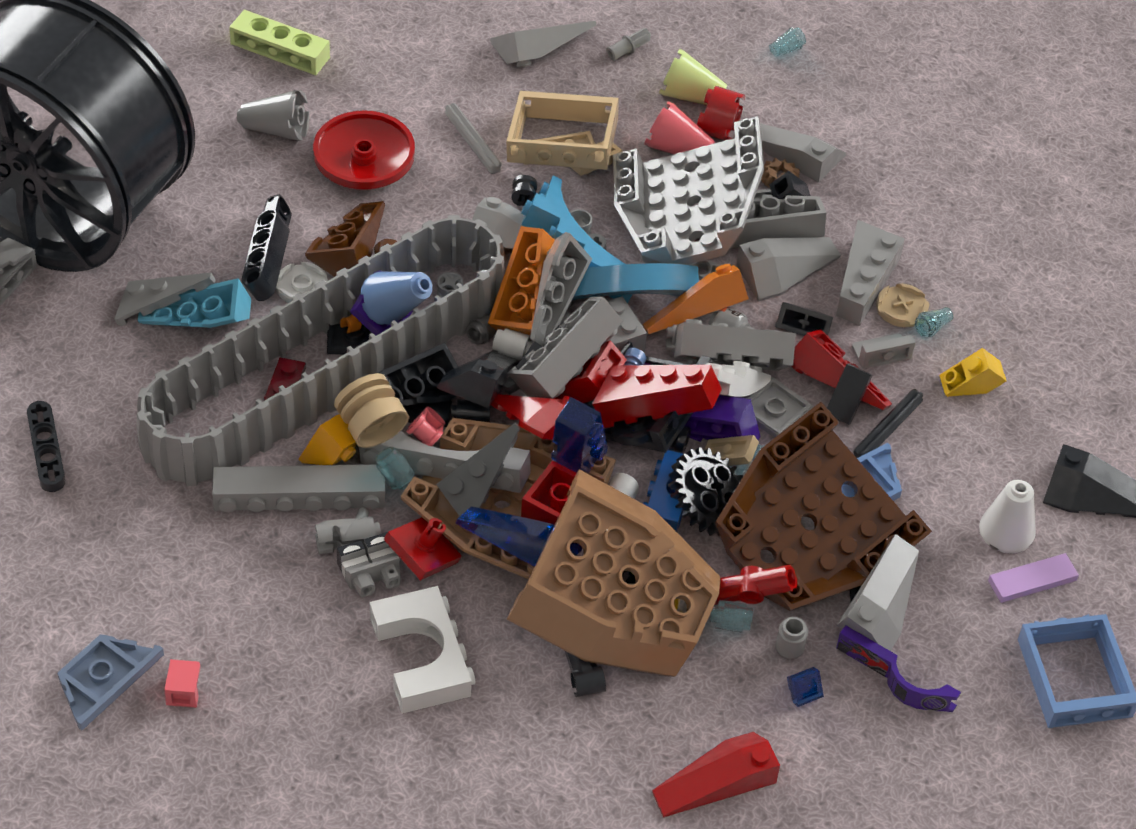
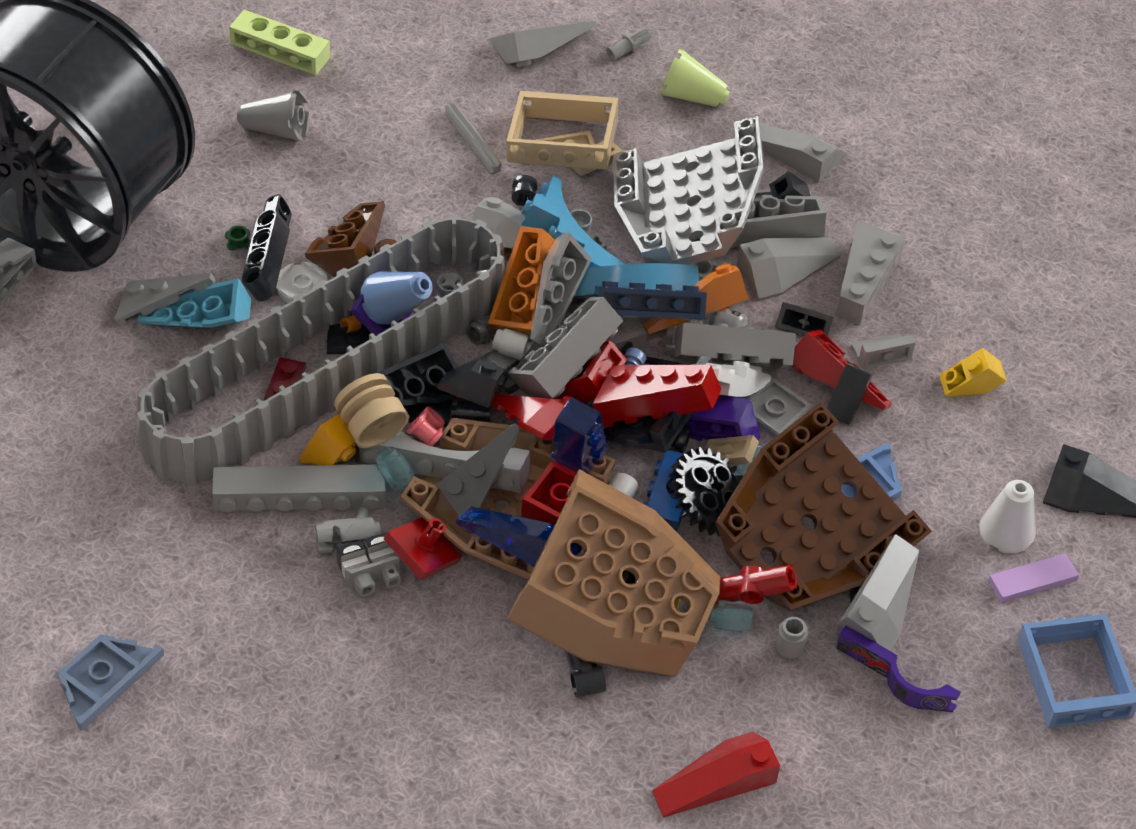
black beam [27,401,66,492] -> none
coral panel [164,659,200,708] -> none
red dish [313,110,415,190] -> none
white arch [370,586,475,713] -> none
coral cone [644,101,715,155] -> none
red brick [697,86,745,141] -> none
medium nougat gear [761,158,800,188] -> none
clear light blue cone [769,27,806,57] -> none
clear blue tile [787,667,824,707] -> none
black axle [853,389,923,458] -> none
tan tile [876,283,929,327] -> none
clear light blue cone [915,307,953,337] -> none
none -> dark green plate [225,225,251,251]
none -> dark blue brick [595,281,707,320]

